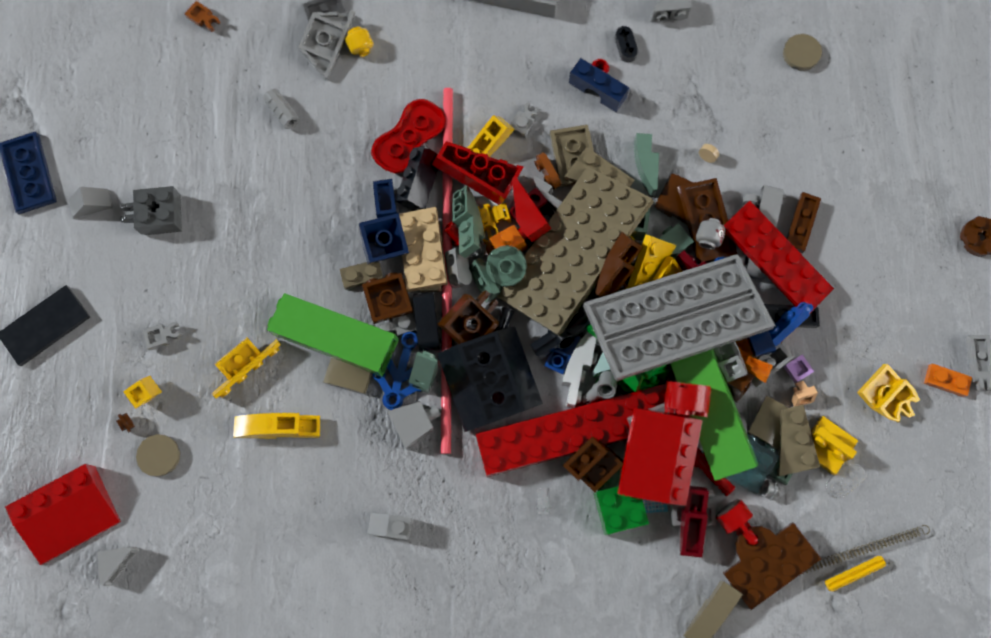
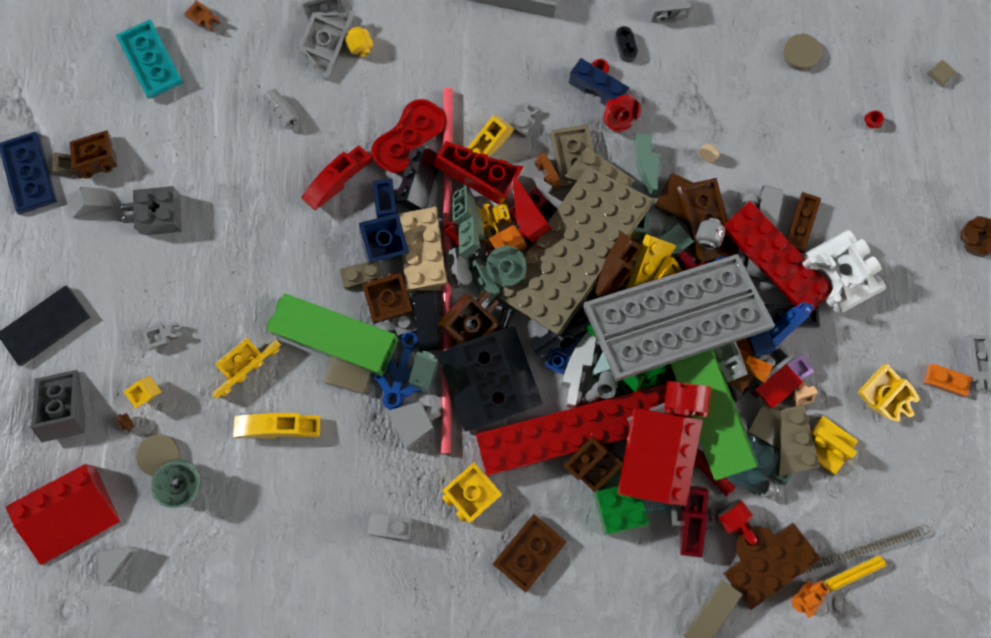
none -> dark grey slope [31,370,85,443]
none -> dark tan slope [51,152,74,175]
none -> reddish brown plate [69,130,118,179]
none -> teal plate [116,19,183,100]
none -> sand green wheel [151,459,200,508]
none -> red slope [301,145,372,211]
none -> yellow plate [441,462,502,524]
none -> reddish brown plate [493,514,567,593]
none -> red plate [603,94,641,132]
none -> red panel [751,364,803,408]
none -> orange hips [791,580,829,618]
none -> white piece [802,230,886,313]
none -> red plate [864,110,884,129]
none -> dark tan tile [927,59,956,86]

